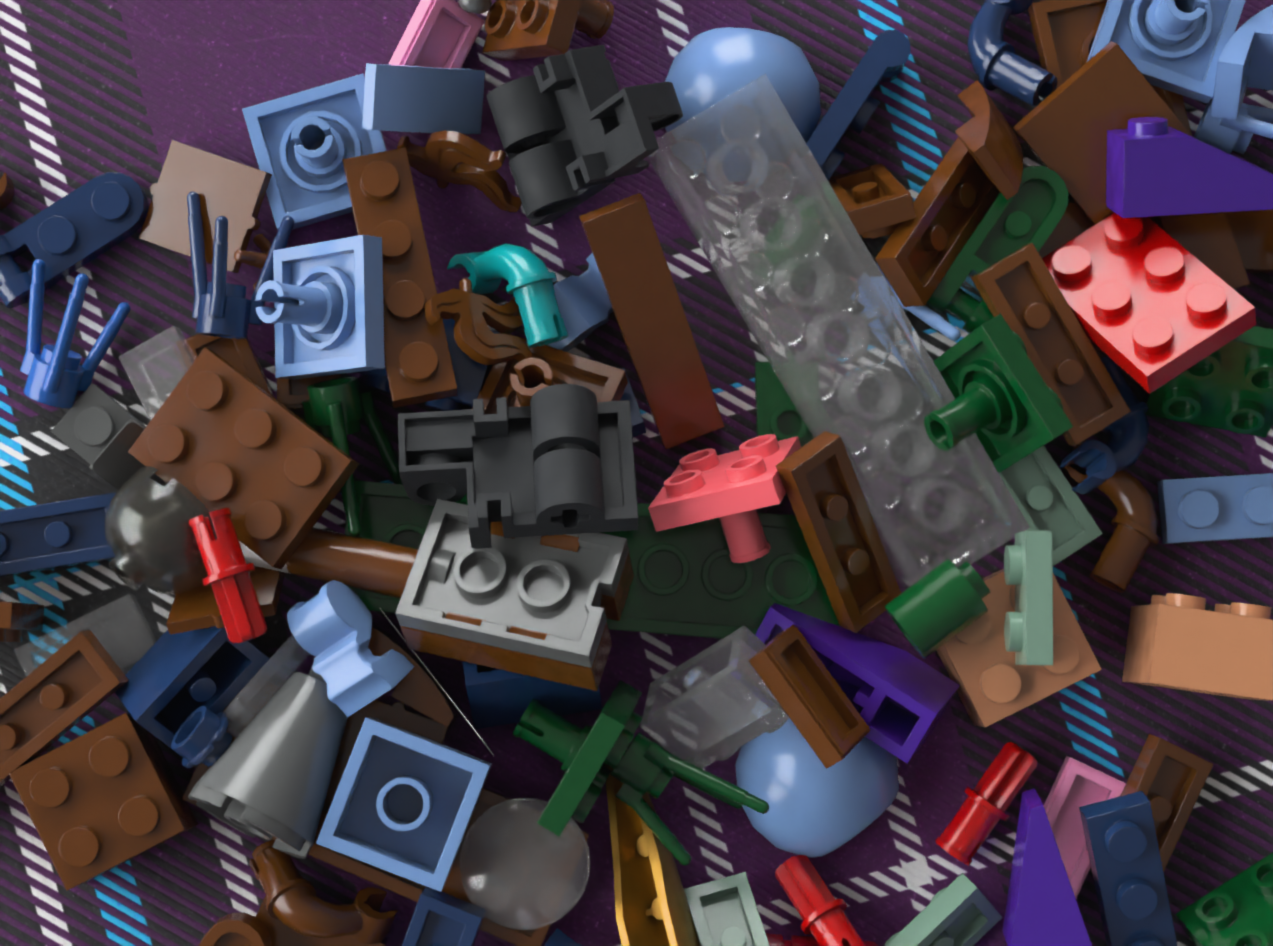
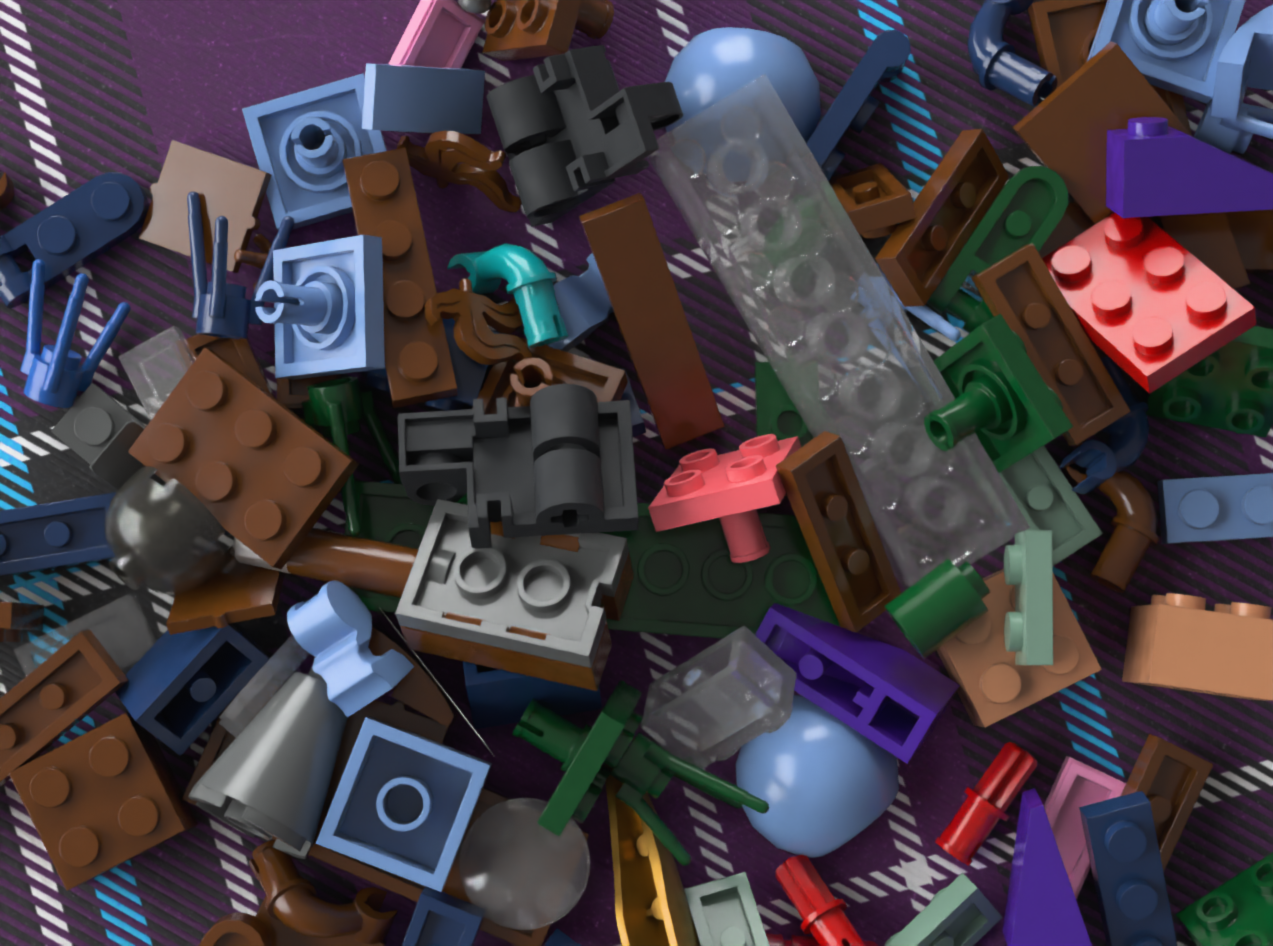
dark blue plate [171,706,232,768] -> none
red axle [188,508,267,644] -> none
reddish brown tile [748,624,871,769] -> none
reddish brown slope [955,80,1023,200] -> none

